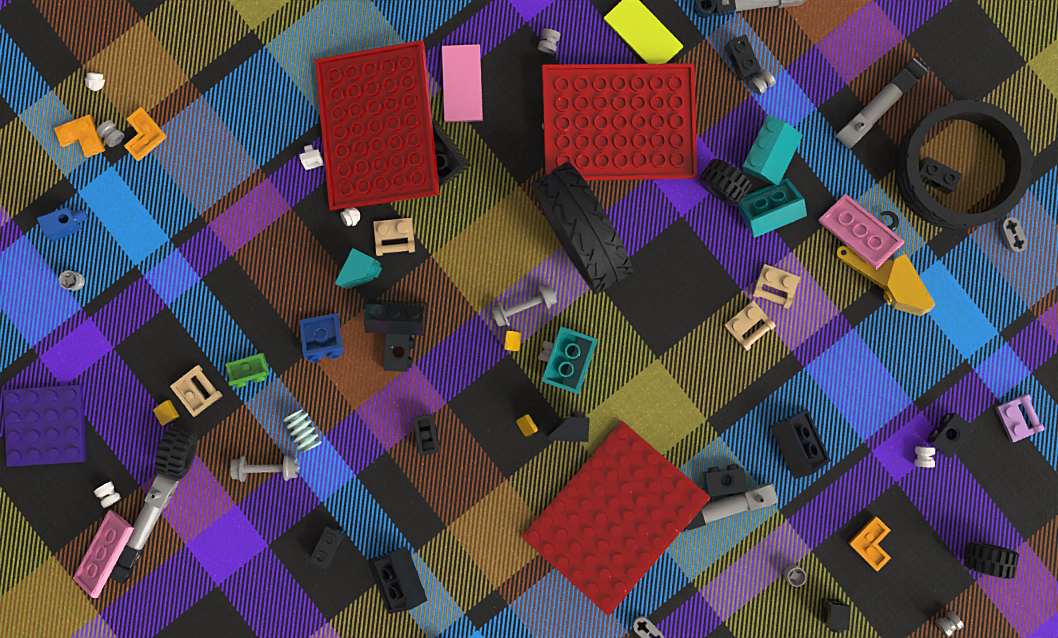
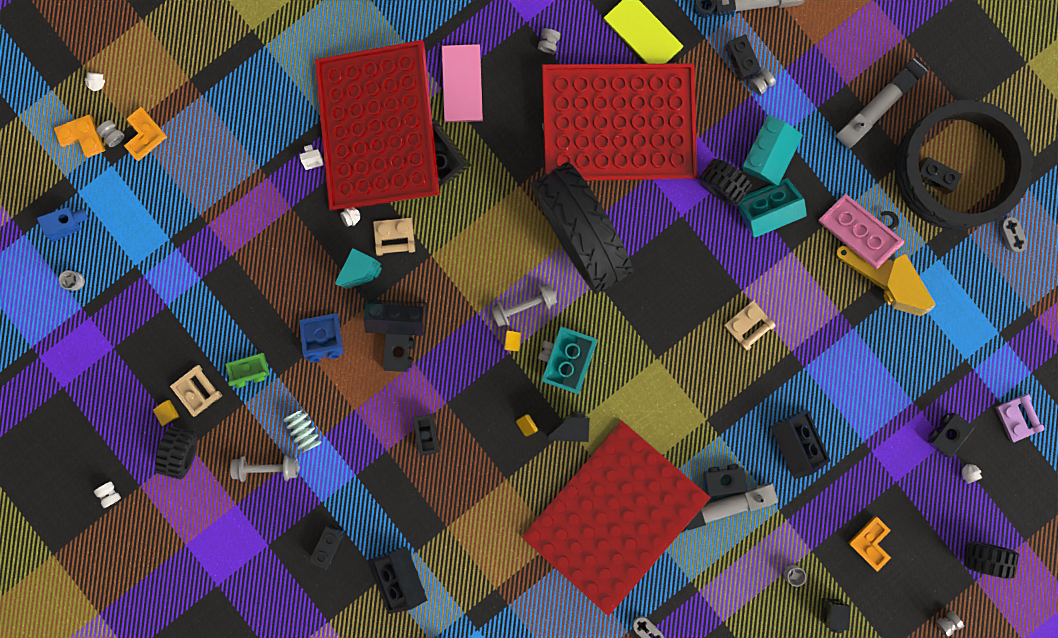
dark purple plate [3,385,86,467] -> none
bright pink tile [73,510,134,598] -> none
light grey piece [109,474,179,585] -> none
tan plate [752,264,800,309] -> none
white wheel [915,446,935,467] -> none
none -> white plate [962,464,982,484]

